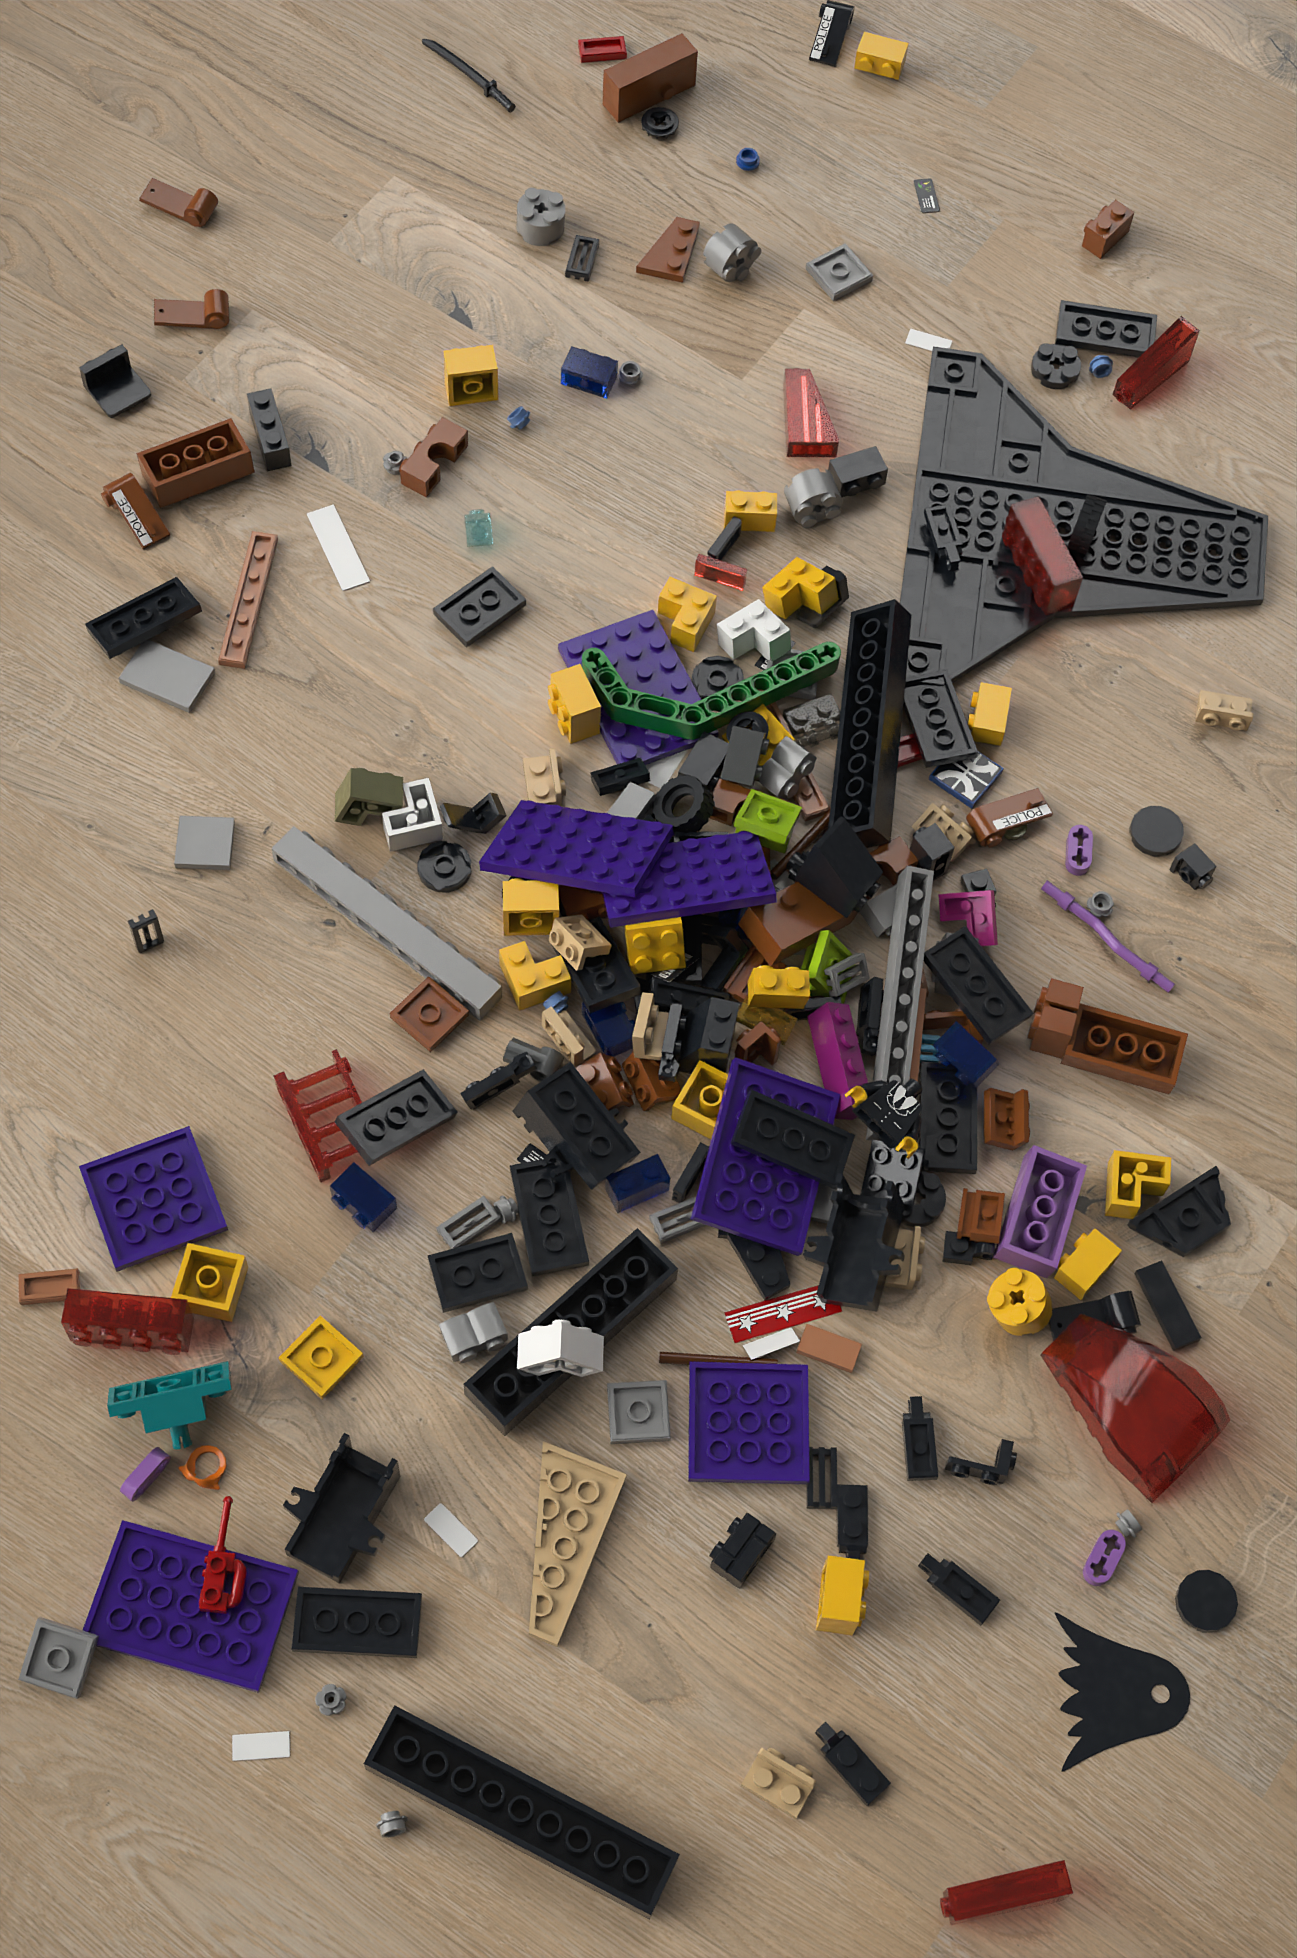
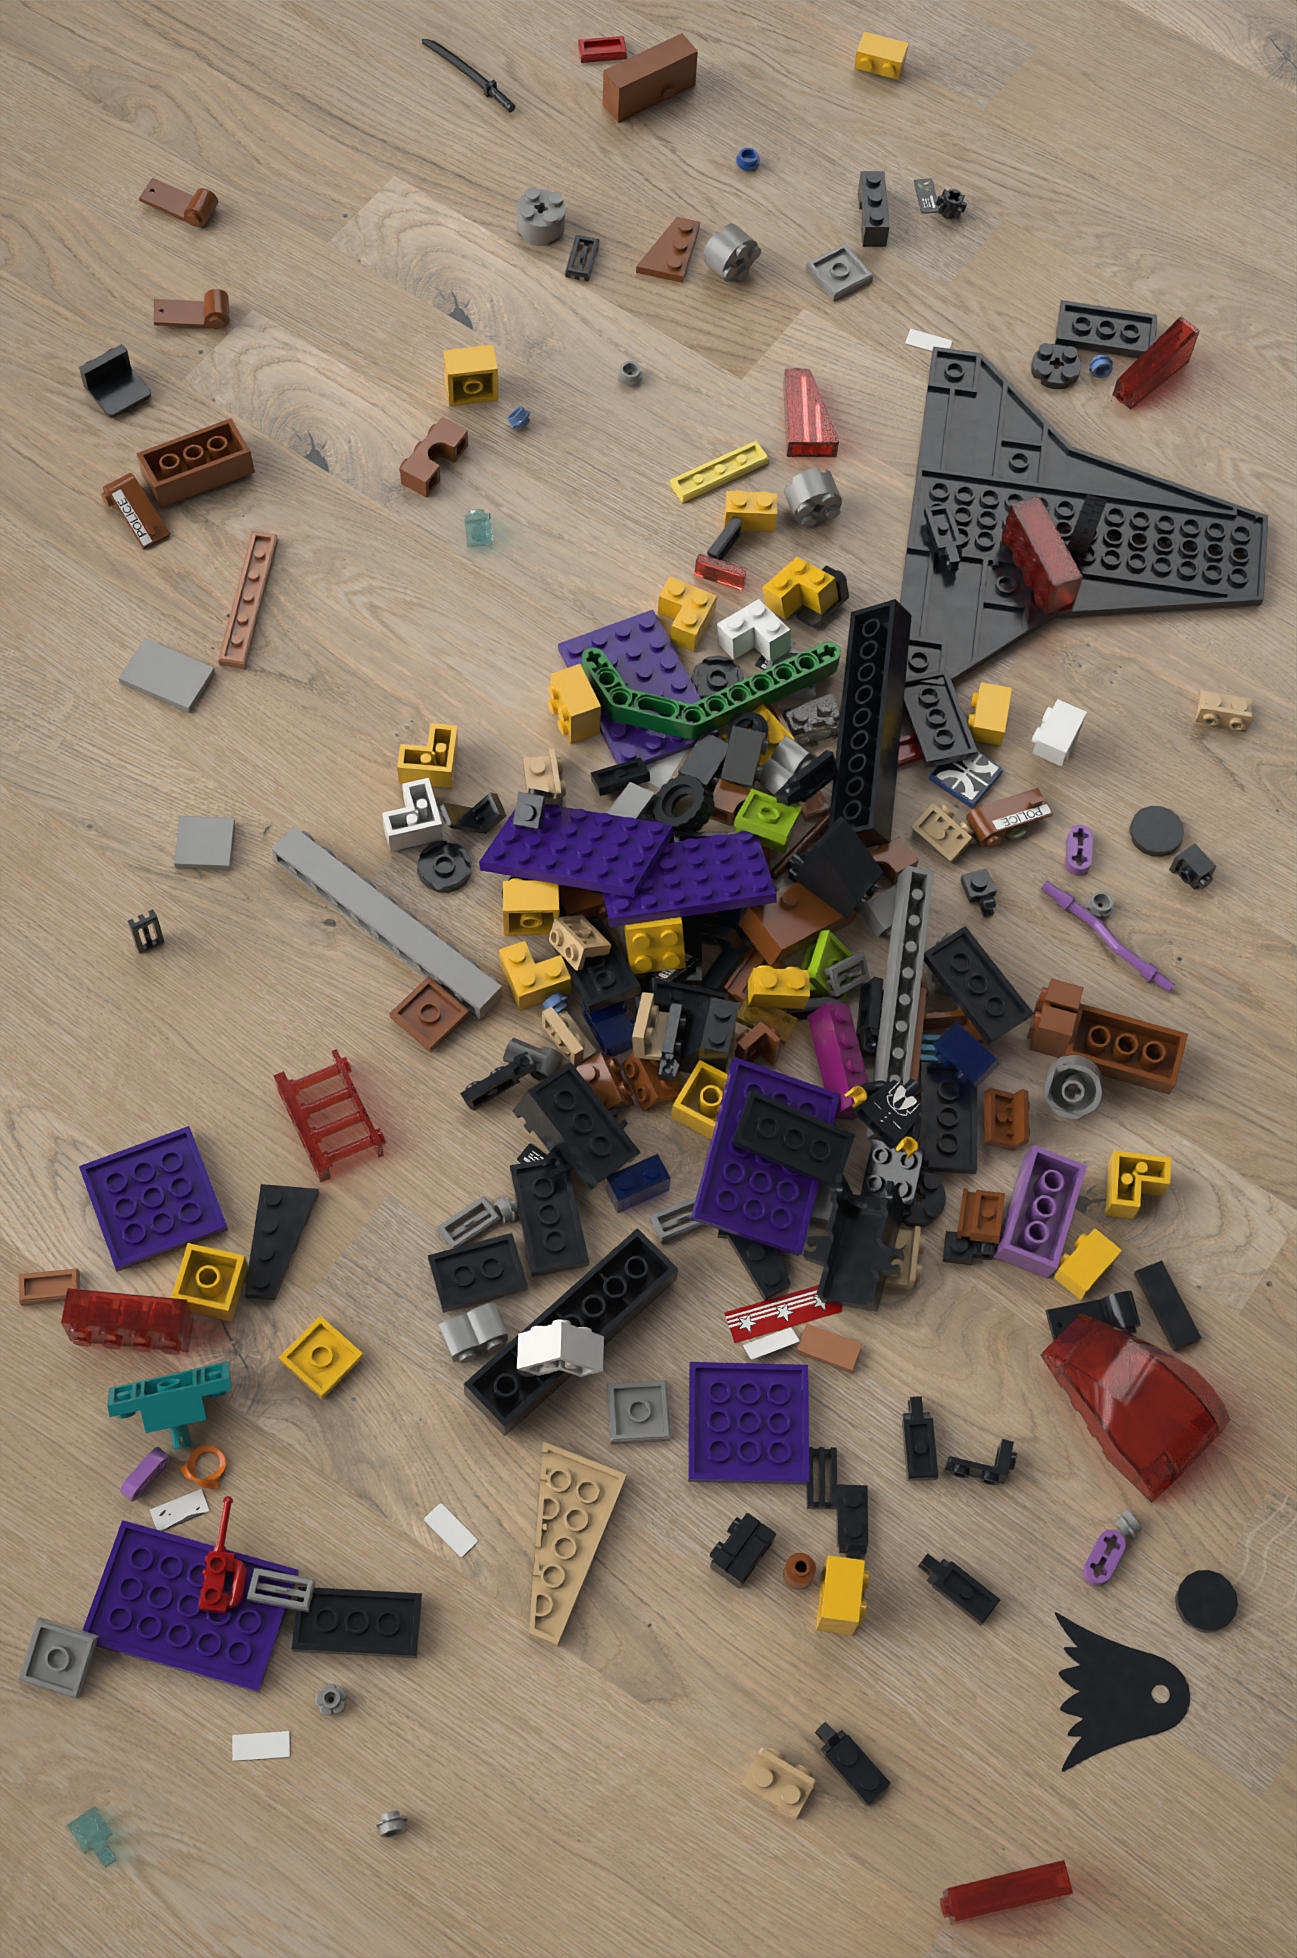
black plate [85,577,202,659] -> none
brick [247,388,292,472] -> none
black piece [283,1433,401,1583] -> none
white sticker [307,504,370,591] -> none
clear blue brick [330,1162,397,1232] -> none
black plate [334,1069,458,1166] -> none
olive brick [335,768,403,826] -> none
black brick [363,1705,680,1920] -> none
light grey plate [383,451,407,475] -> none
black plate [433,566,526,648] -> none
clear blue brick [561,346,618,399] -> none
black gear [641,107,679,139] -> none
reddish brown bar [659,1351,778,1365] -> none
black tile [672,1142,709,1203] -> none
black door [809,0,855,67] -> none
brick [828,446,888,498] -> none
black brick [910,823,955,881] -> none
dark pink plate [938,890,998,946] -> none
yellow brick [987,1268,1052,1336] -> none
dark orange brick [1082,199,1135,259] -> none
black wing [1127,1166,1231,1257] -> none
none -> clear light blue plate [67,1806,116,1868]
none -> white sticker [150,1489,210,1531]
none -> black wing [245,1184,319,1300]
none -> light grey tile [247,1568,316,1612]
none -> yellow brick [397,723,458,788]
none -> bracket [513,788,562,829]
none -> light yellow tile [670,440,769,503]
none -> black hinge [775,750,839,806]
none -> dark orange brick [783,1553,816,1590]
none -> arch [858,171,890,247]
none -> black gear [936,189,967,219]
none -> white brick [1031,699,1087,766]
none -> light grey brick [1044,1055,1103,1119]

